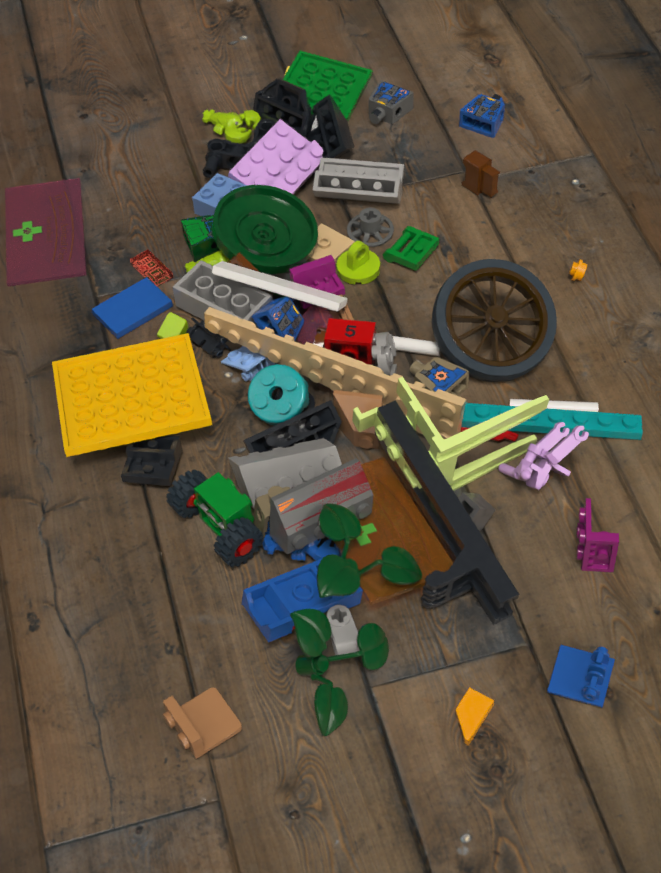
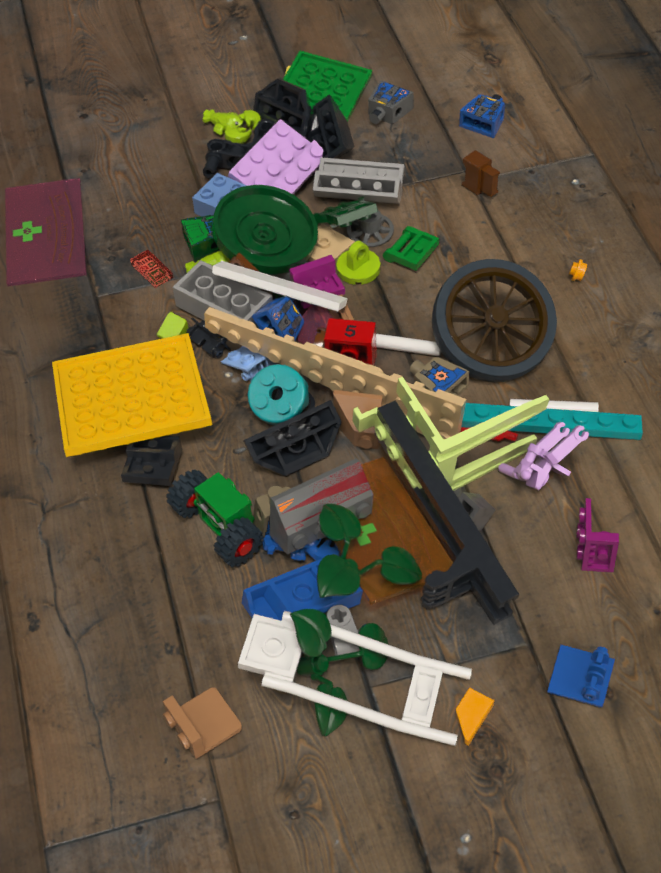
blue tile [91,277,173,339] -> none
light grey wedge [228,438,342,509] -> none
light grey plate [372,332,397,376] -> none
none -> white plate [238,611,472,746]
none -> dark green plate [313,197,378,228]

